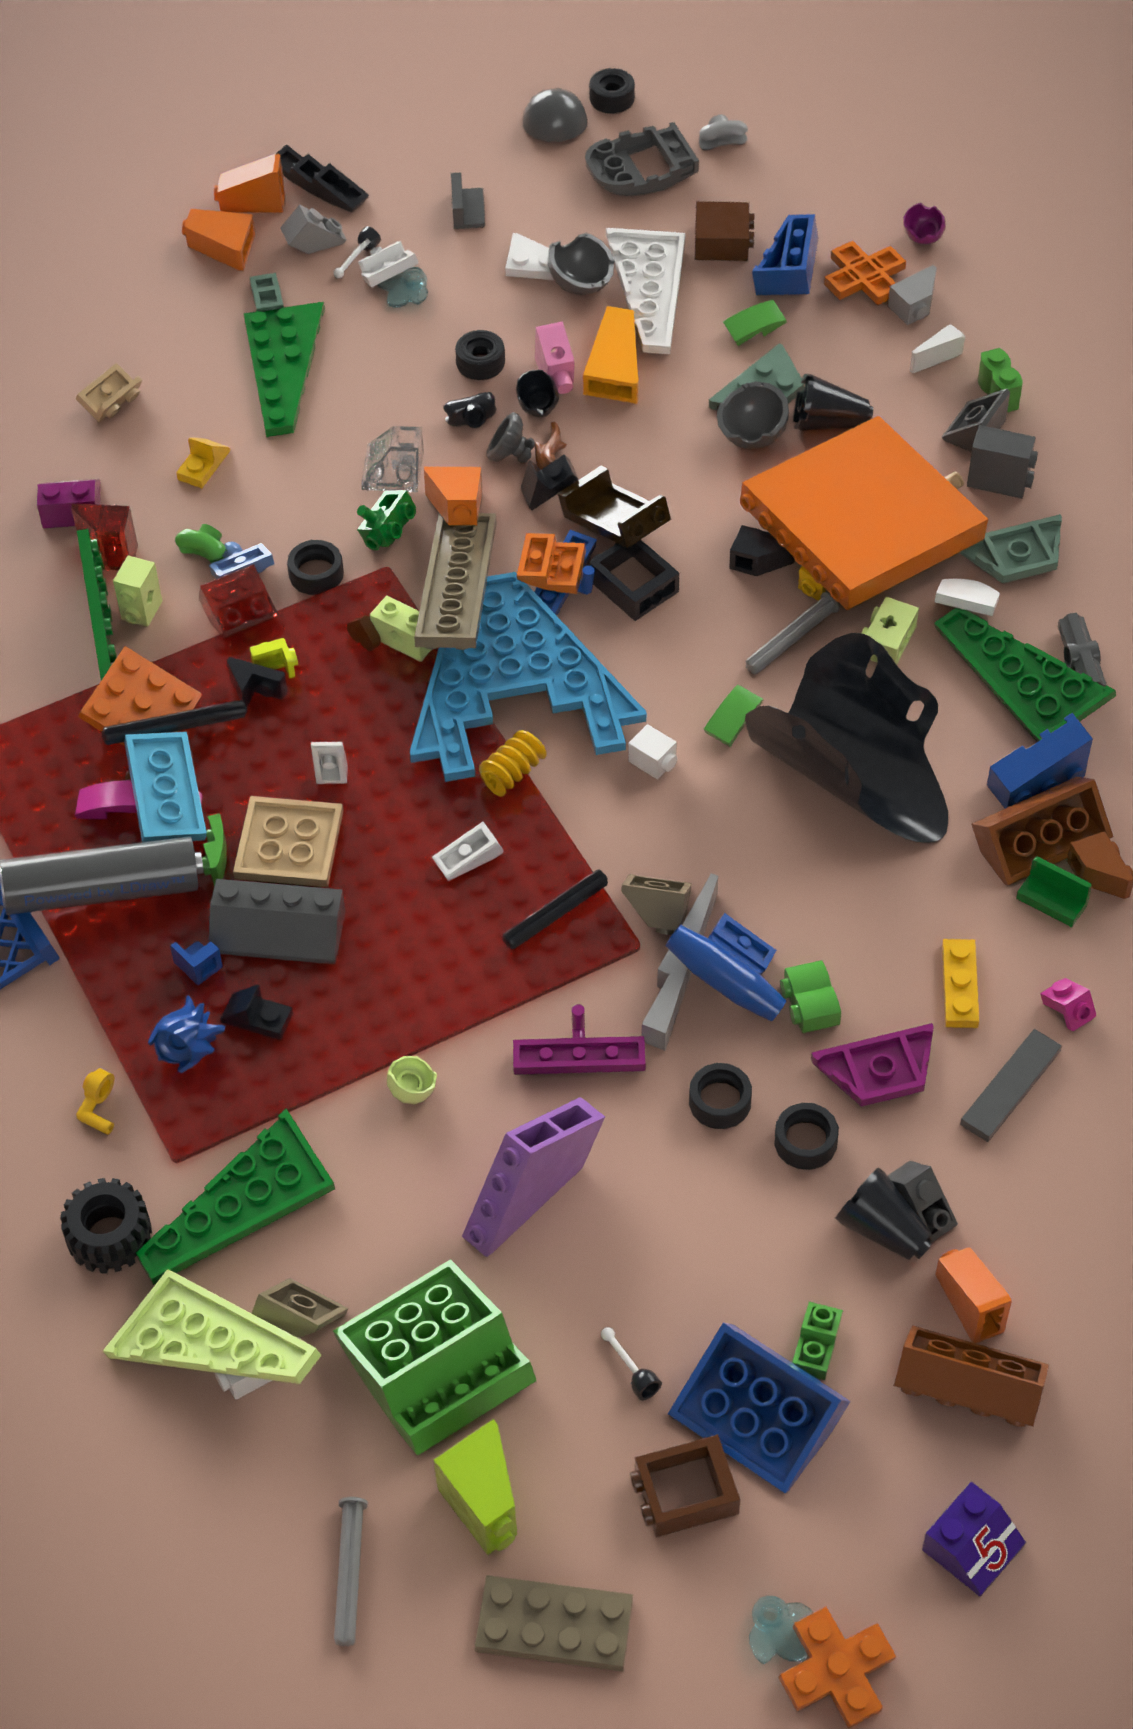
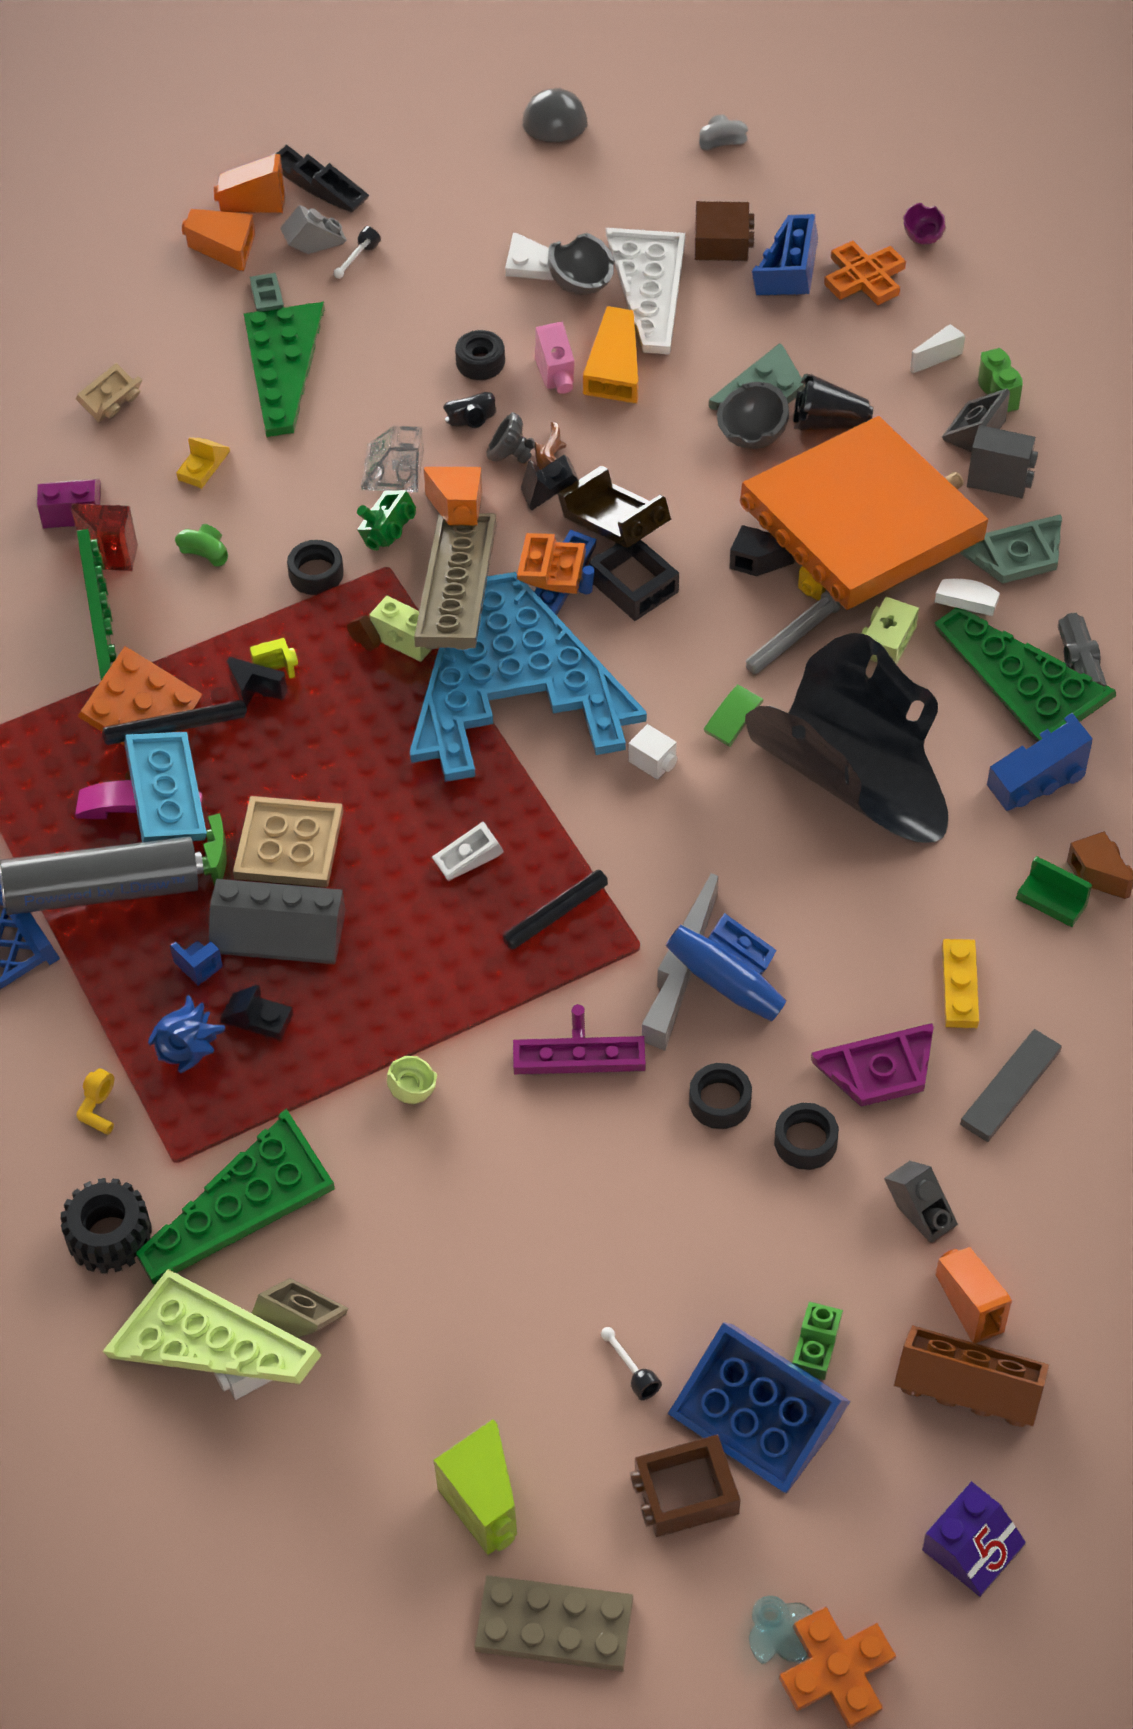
yellowish green brick [113,555,163,626] -> none
clear red slope [199,564,279,639] -> none
medium blue plate [209,541,275,586] -> none
white slope [311,742,348,784] -> none
bright green slope [333,1259,537,1456] -> none
light grey axle [334,1497,368,1646] -> none
white slope [358,241,419,287] -> none
clear light blue plate [377,267,428,308] -> none
dark grey panel [451,173,485,229] -> none
medium lavender slope [462,1097,605,1257] -> none
yellow piece [479,730,547,797] -> none
black hair [516,370,559,417] -> none
dark grey slope [585,122,699,196] -> none
black tyre [589,68,635,114] -> none
dark tan slope [621,874,692,935] -> none
bright green slope [723,300,787,346] -> none
bright green brick [780,960,841,1033] -> none
black cone [835,1167,932,1260] -> none
light grey slope [888,265,937,325] -> none
dark orange slope [971,777,1114,885] -> none
dark pink bracket [1040,978,1096,1031] -> none

